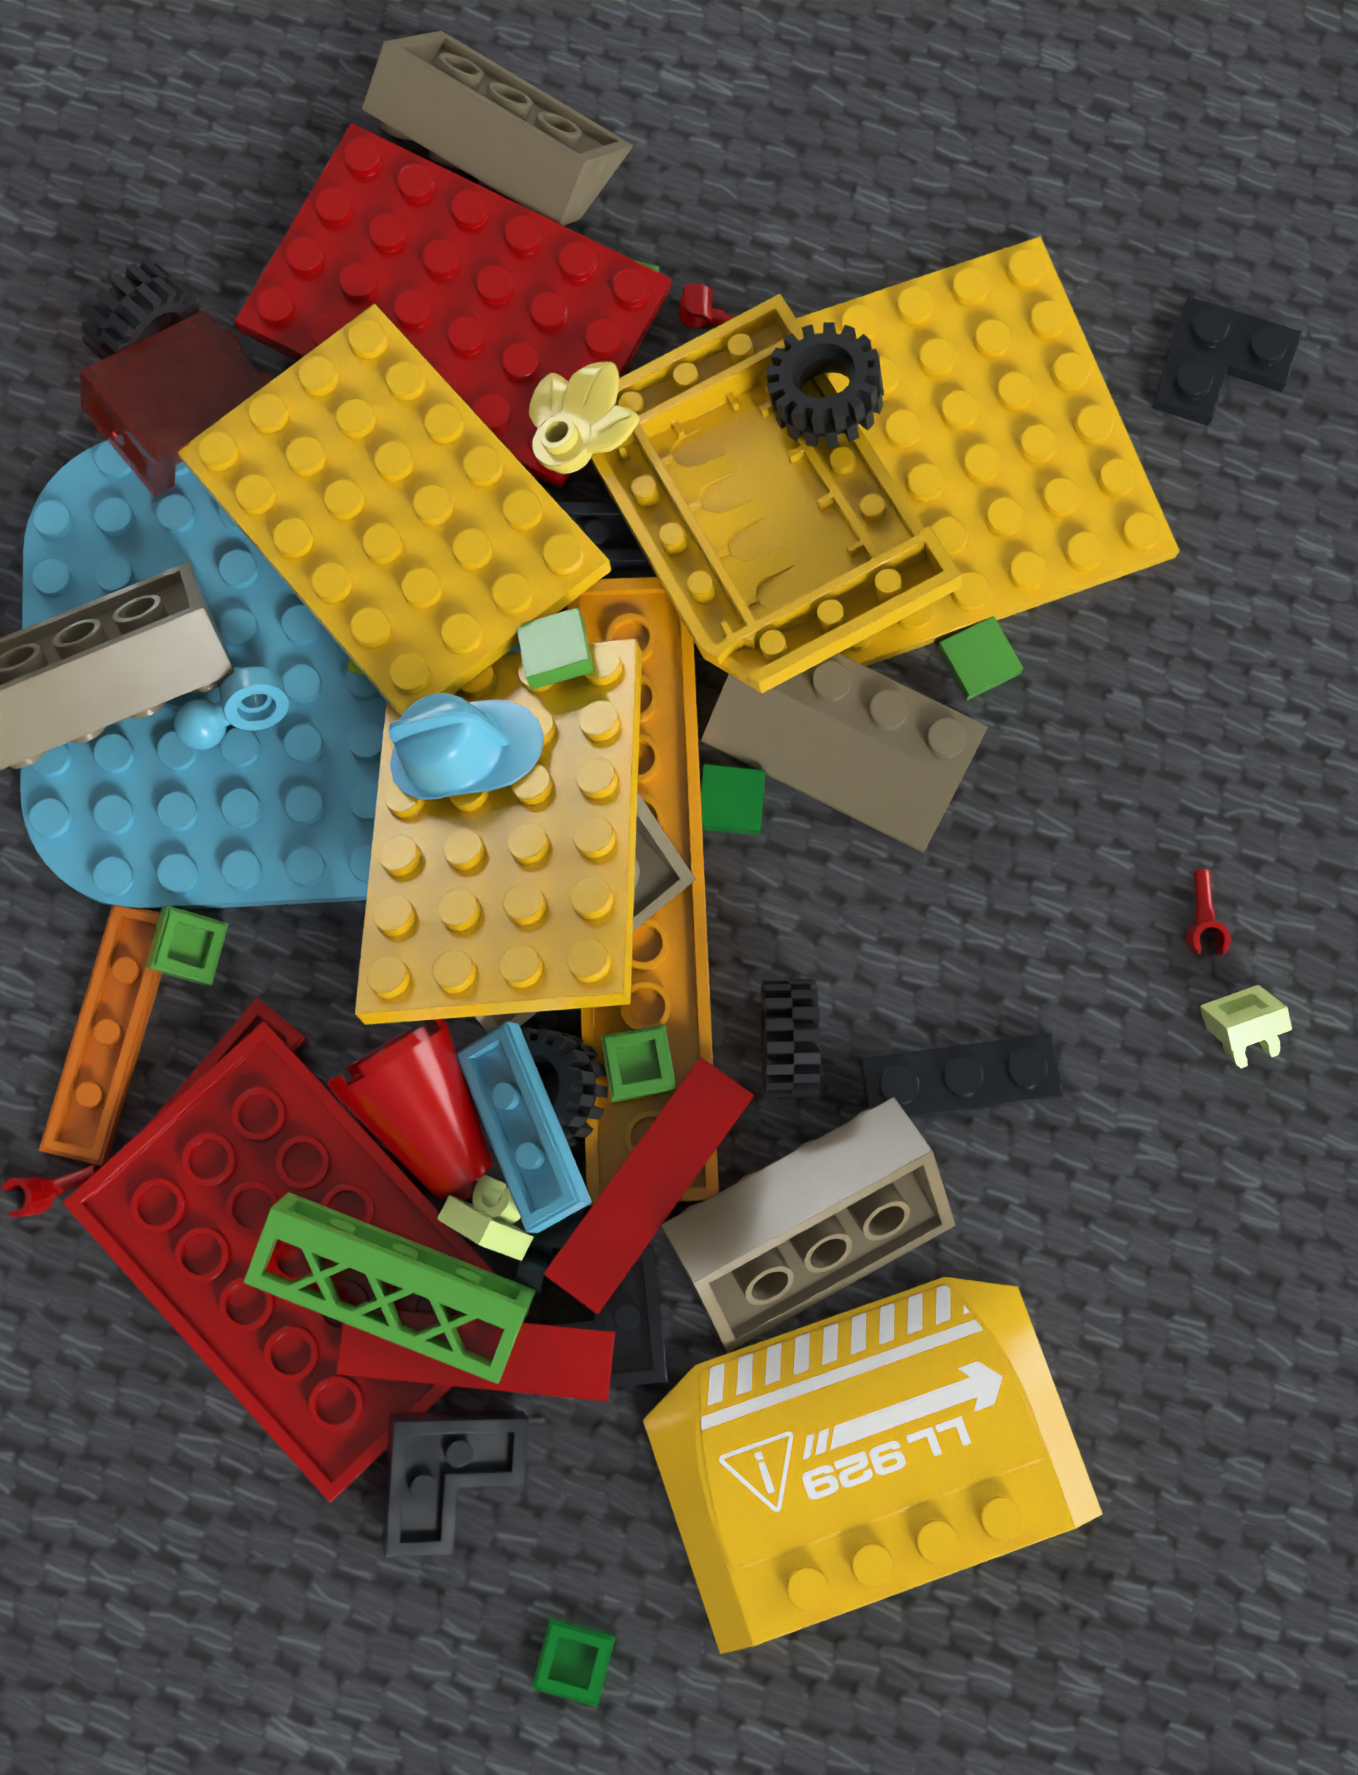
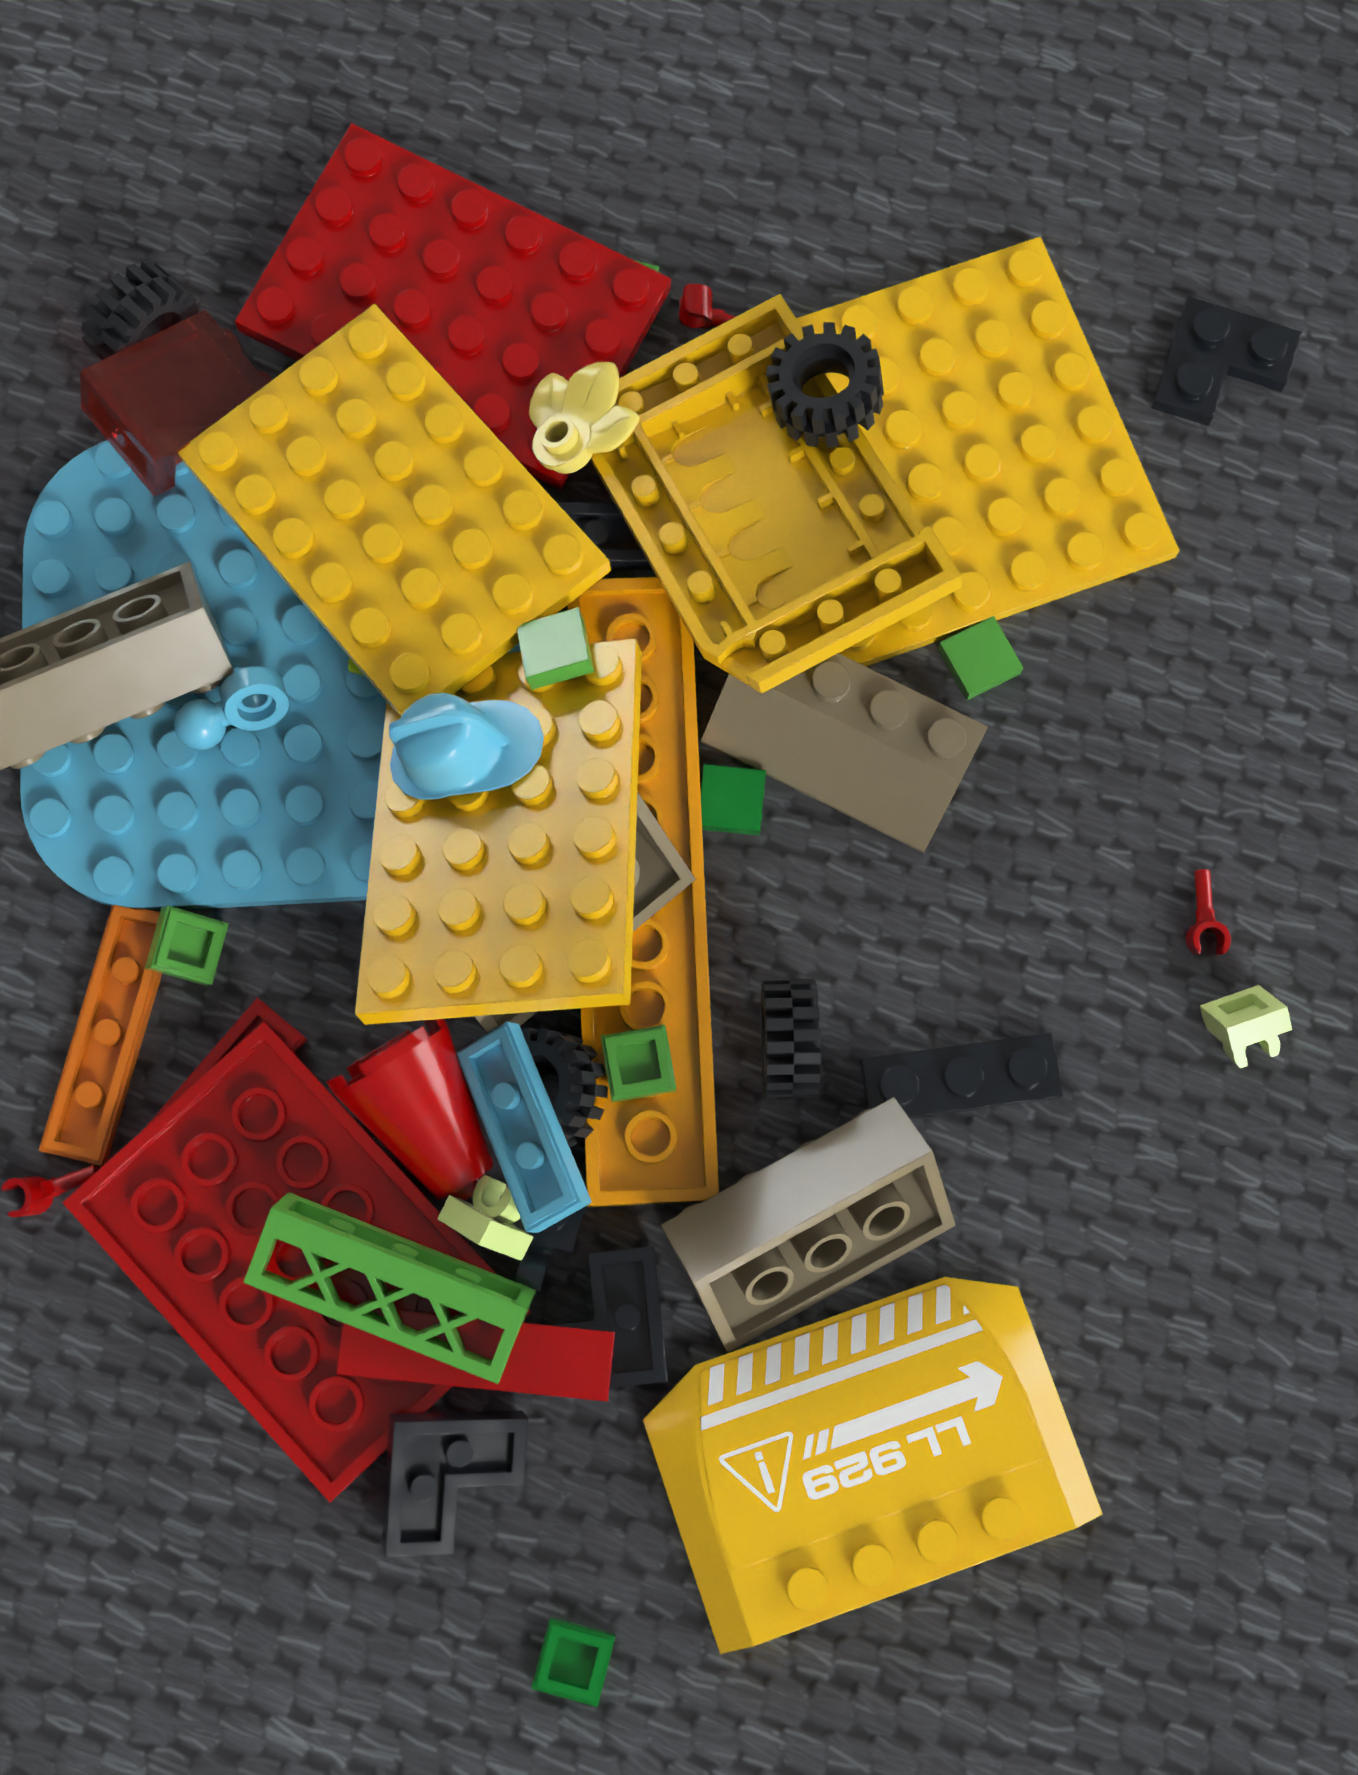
dark tan slope [362,31,633,226] -> none
red tile [543,1057,754,1314] -> none

